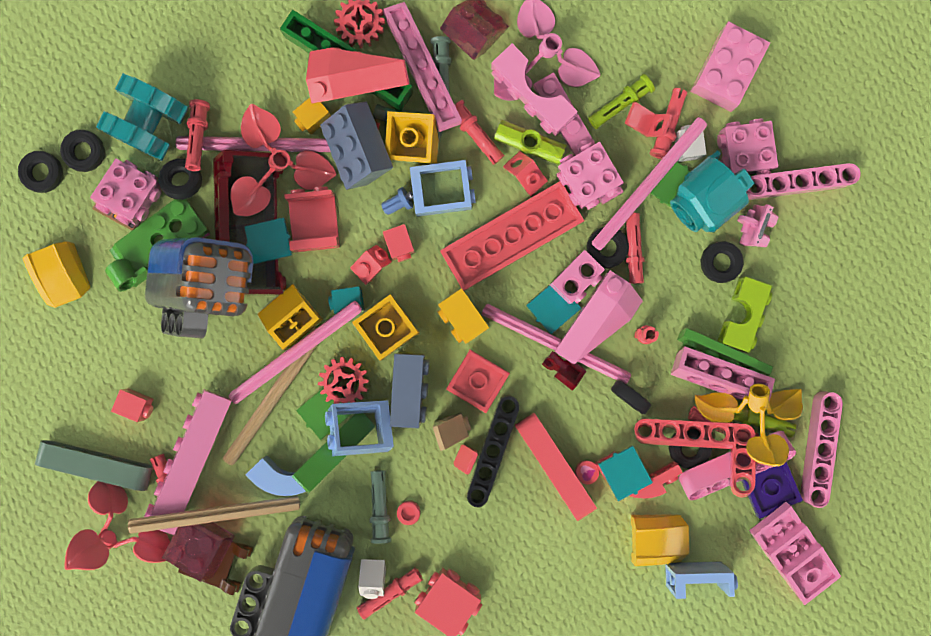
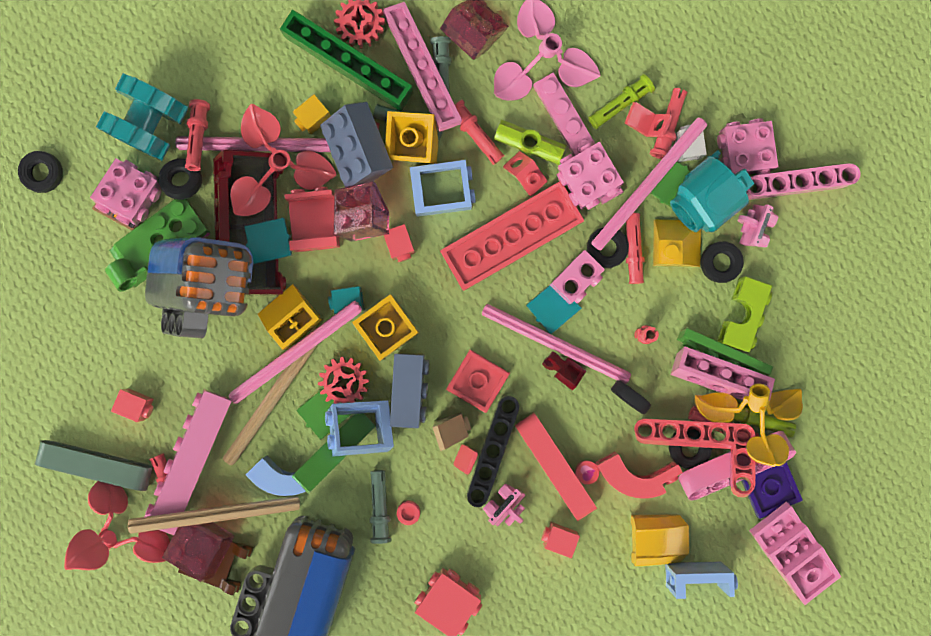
yellow slope [23,241,90,308] -> none
black tyre [60,130,105,172] -> none
coral wedge [306,47,410,103] -> none
coral bracket [350,245,392,285] -> none
coral pin [357,567,423,620] -> none
white brick [358,559,386,599] -> none
medium blue piece [381,187,414,215] -> none
yellow brick [437,288,489,344] -> none
bright pink arch [491,43,578,136] -> none
bright pink wedge [554,270,643,364] -> none
teal piece [598,446,653,501] -> none
bright pink brick [690,21,770,112] -> none
bright pink beam [800,391,843,508] -> none
none -> clear pink slope [334,181,389,242]
none -> bright pink hips [483,483,526,526]
none -> coral brick [541,522,580,559]
none -> yellow slope [653,219,701,267]

